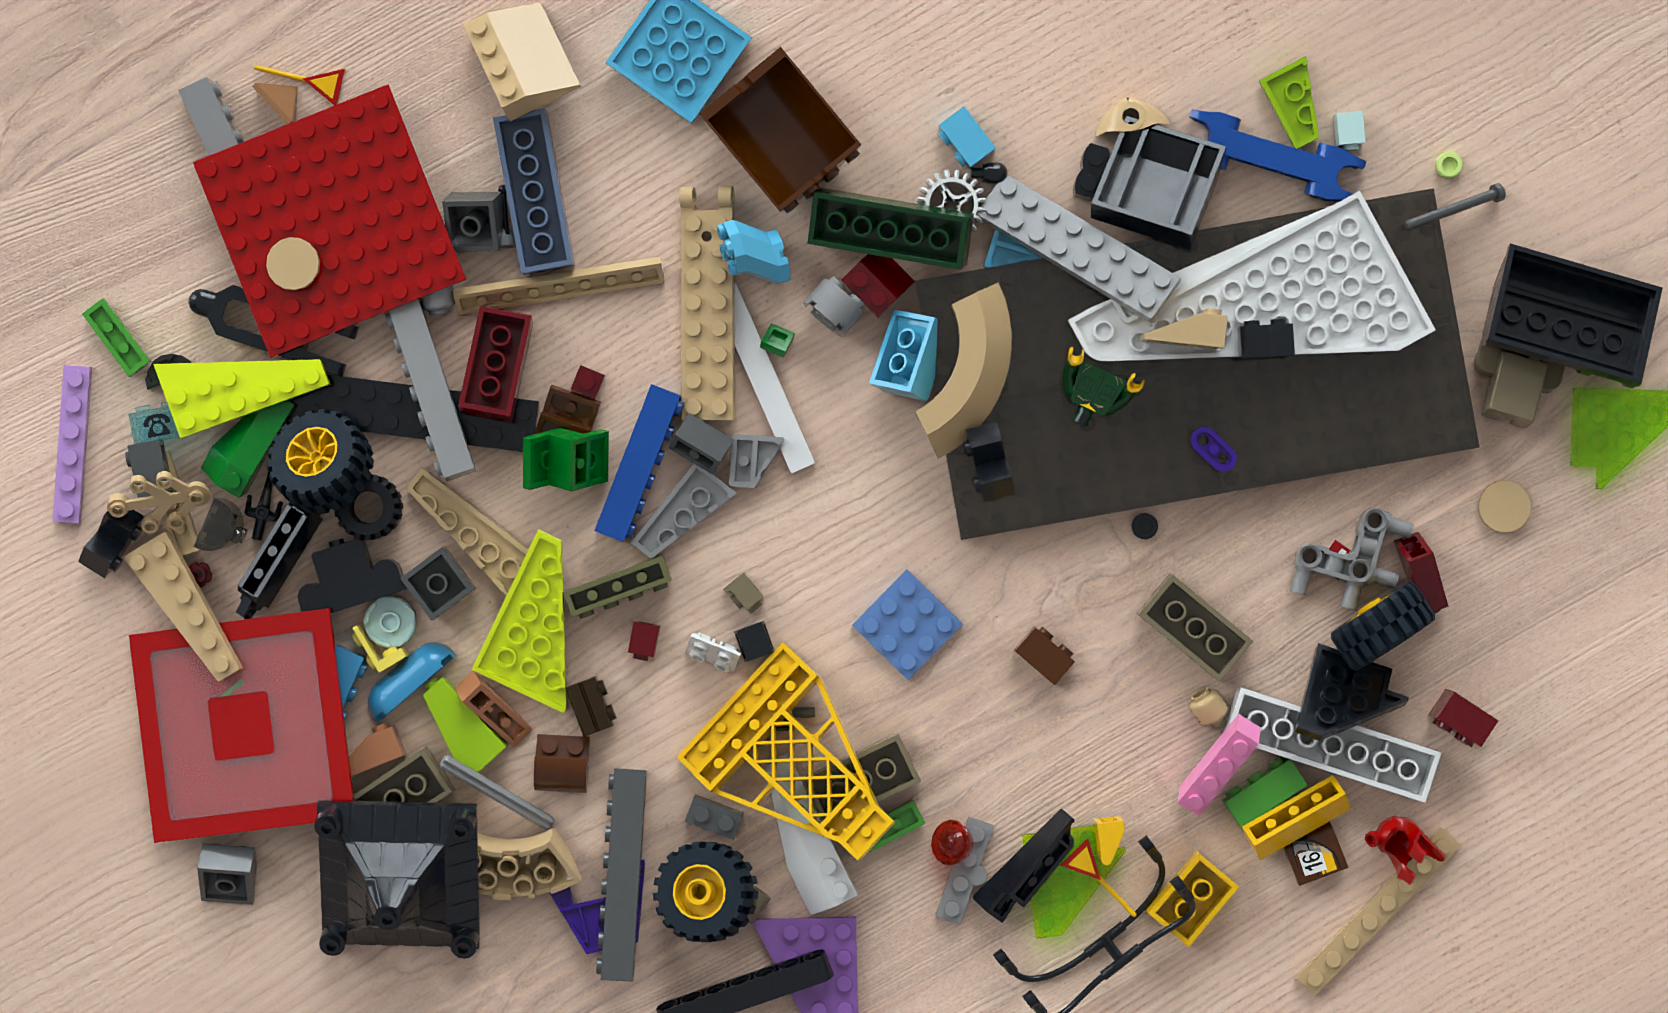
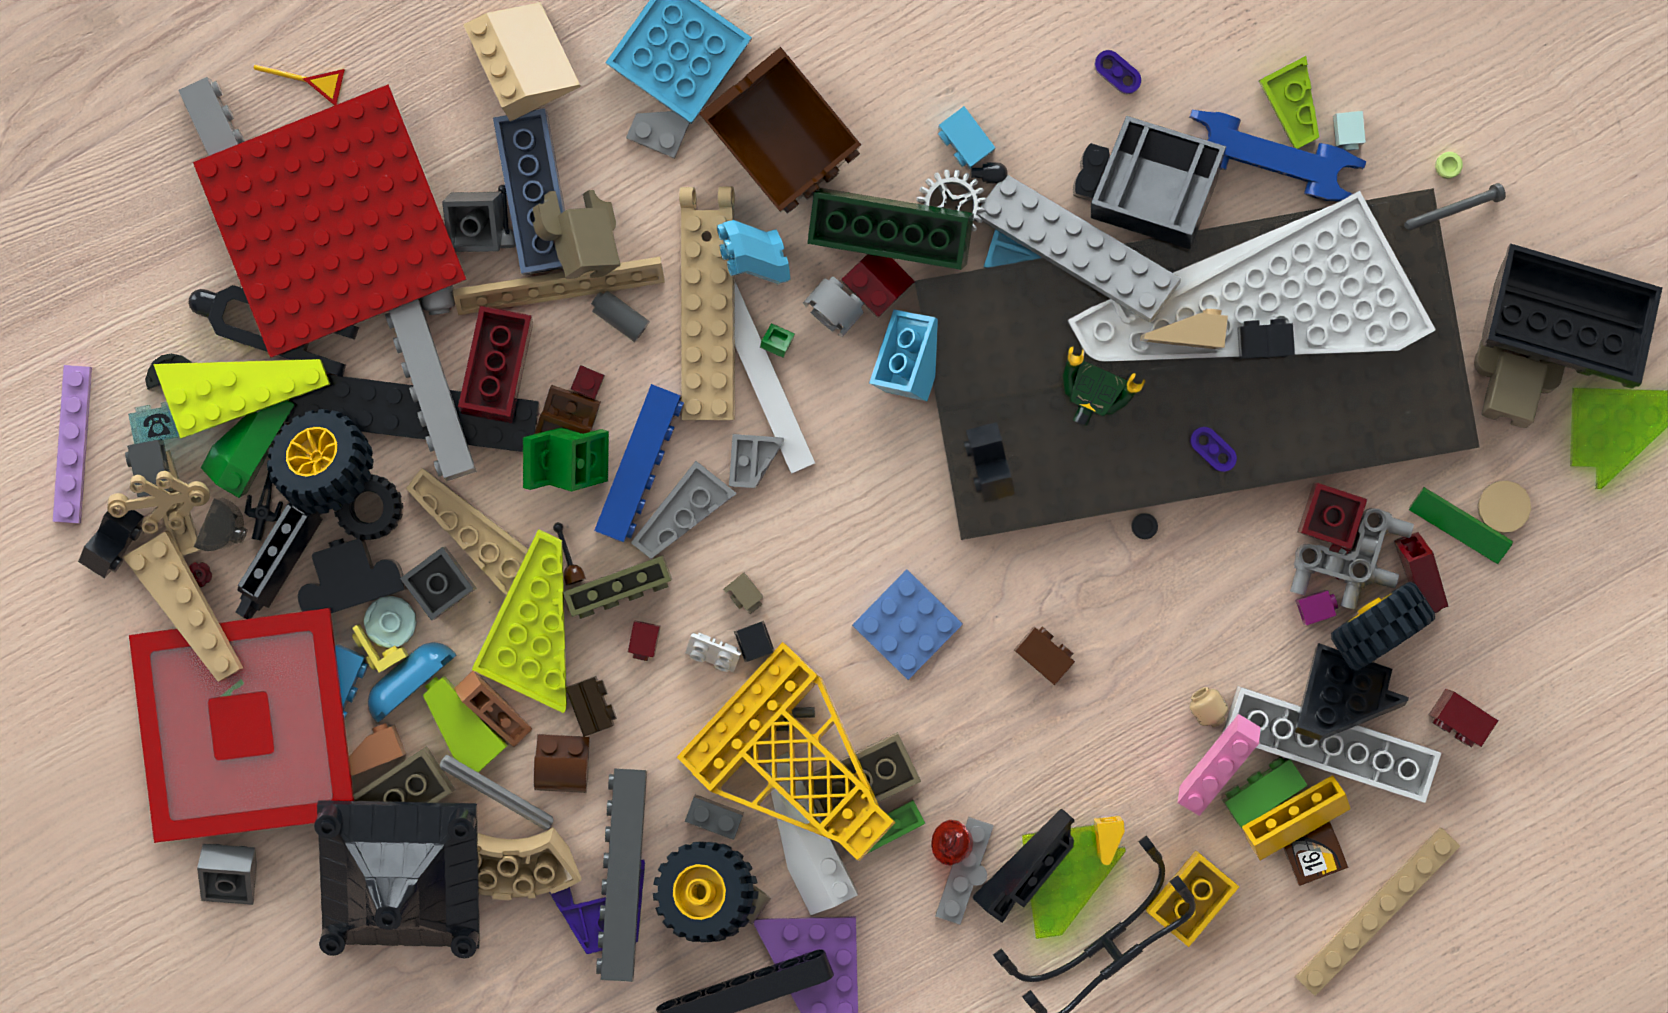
bright green plate [82,298,152,377] -> none
medium nougat slope [252,83,297,124] -> none
tan tile [266,237,320,291] -> none
dark grey brick [668,413,734,475] -> none
tan brick [915,283,1012,459] -> none
piece [1060,838,1136,917] -> none
tan piece [1095,97,1169,136] -> none
dark tan brick [1136,573,1254,682] -> none
red piece [1365,816,1446,885] -> none
none -> dark tan piece [532,190,621,279]
none -> hinge [553,522,586,585]
none -> dark grey brick [591,291,650,342]
none -> light grey wing [626,111,690,159]
none -> dark purple plate [1094,50,1141,94]
none -> magenta brick [1295,590,1338,625]
none -> dark red brick [1297,483,1367,549]
none -> green tile [1409,487,1513,564]

